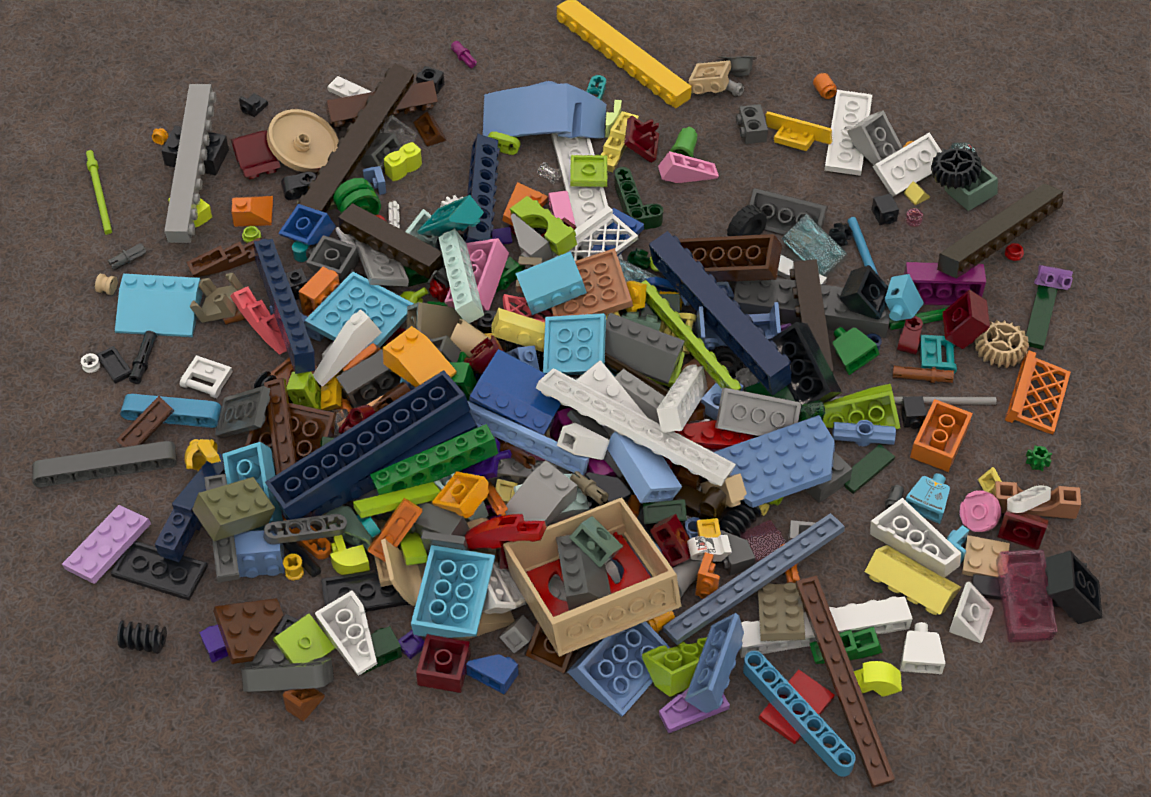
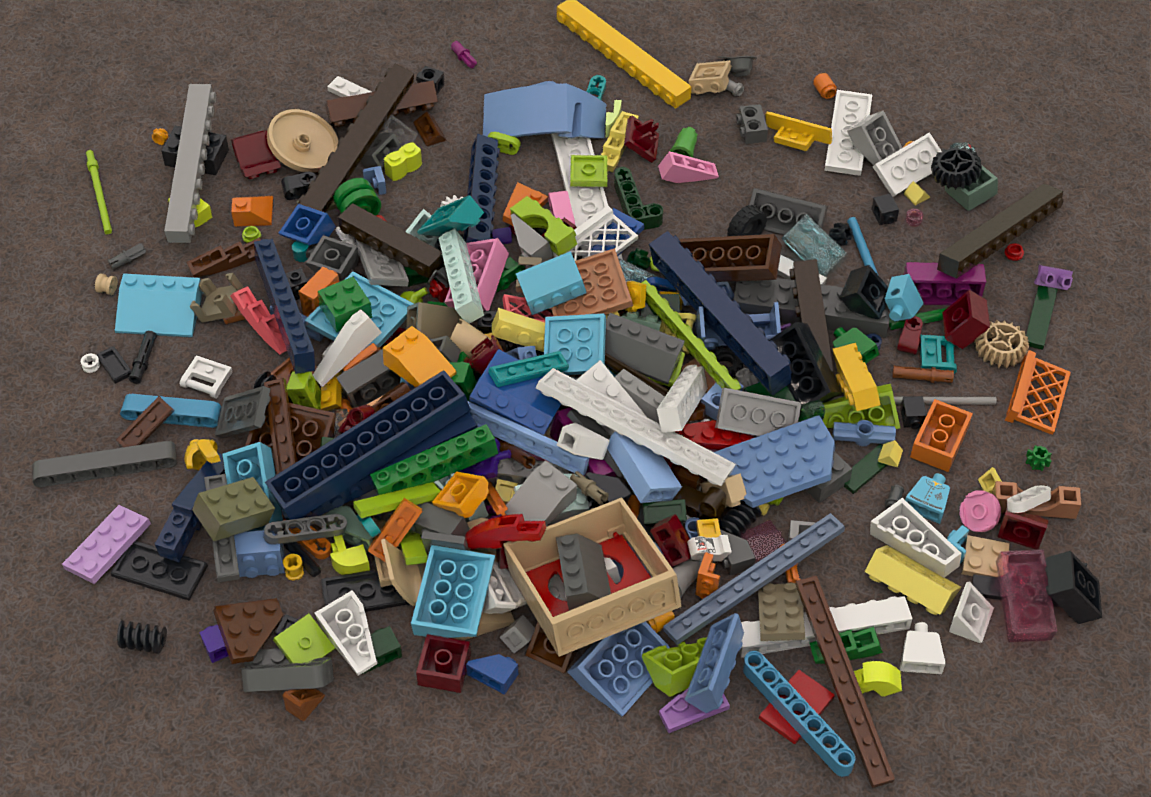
black bracket [239,93,268,117] -> none
white axle [388,201,400,229] -> none
dark purple tile [398,630,425,659] -> none
clear bush [537,162,561,185] -> none
sand green brick [569,516,623,568] -> none
none -> green brick [317,277,372,332]
none -> teal tile [488,351,569,387]
none -> yellow wedge [832,343,881,411]
none -> light yellow slope [878,440,903,468]

